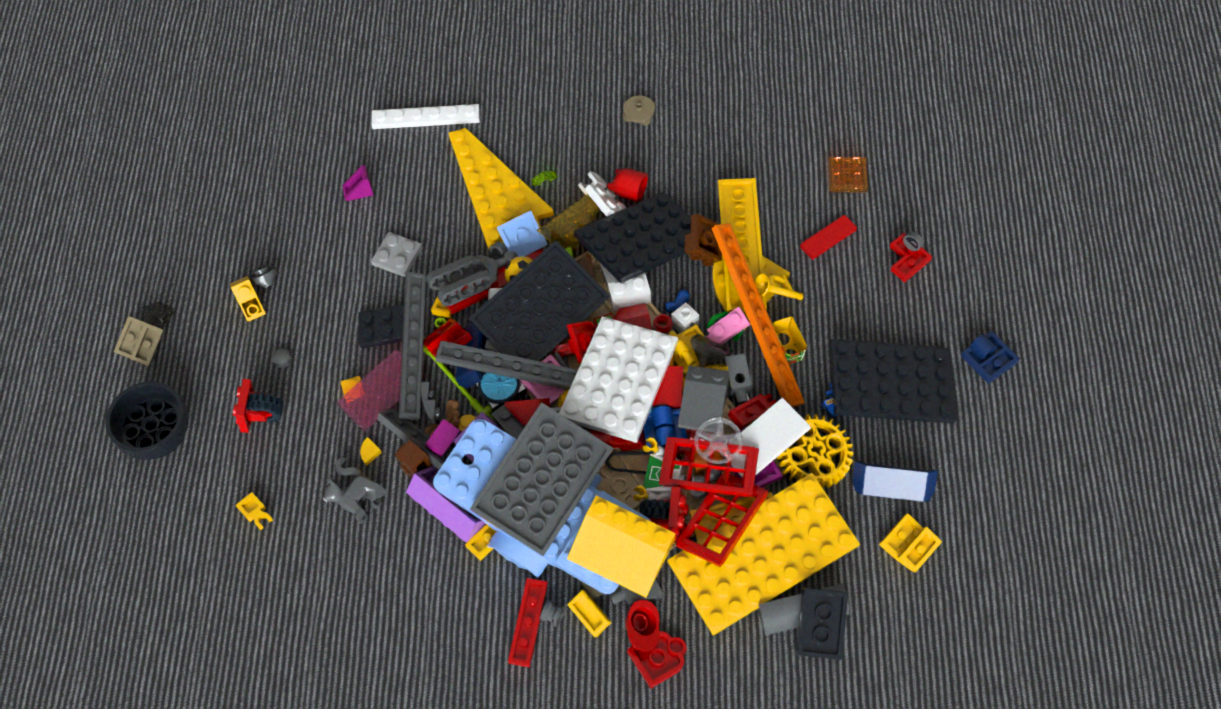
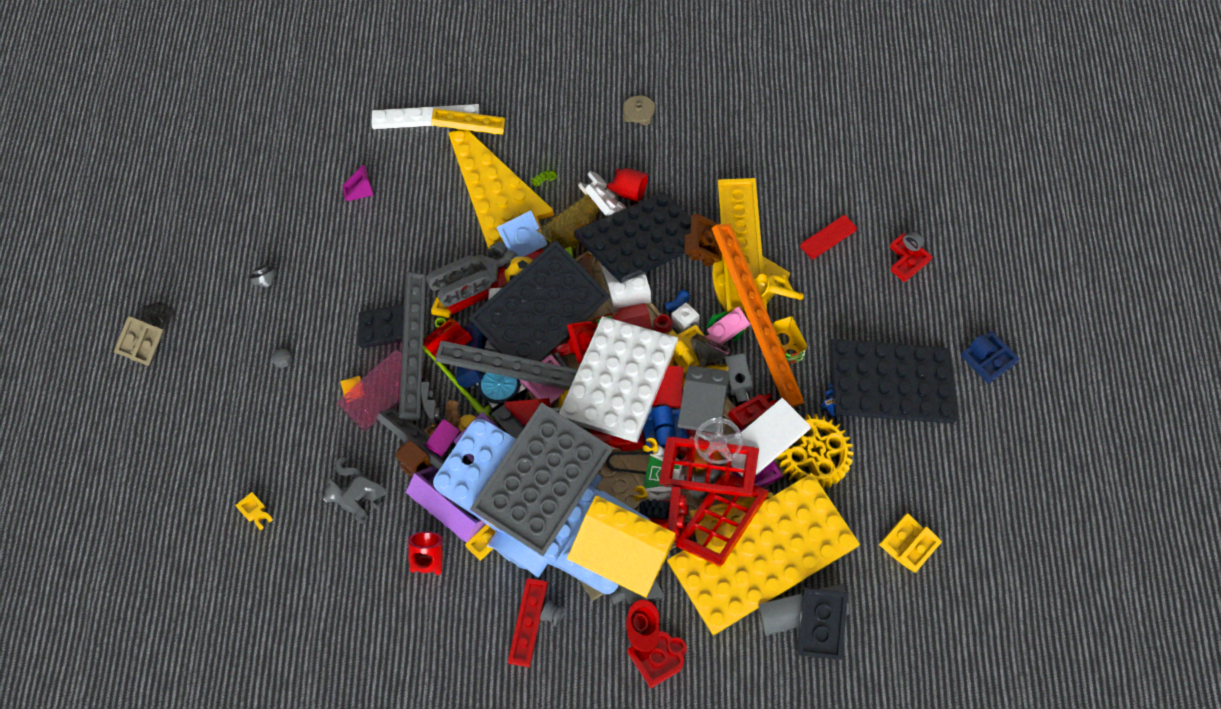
black wheel [105,382,189,460] -> none
yellow slope [230,276,266,322] -> none
plate [233,379,284,433] -> none
yellow tile [360,437,382,466] -> none
light grey plate [371,232,423,277] -> none
yellow tile [567,590,612,637] -> none
clear orange plate [828,157,868,192] -> none
piece [852,461,938,502] -> none
none -> red piece [408,531,443,575]
none -> yellow plate [431,108,505,135]

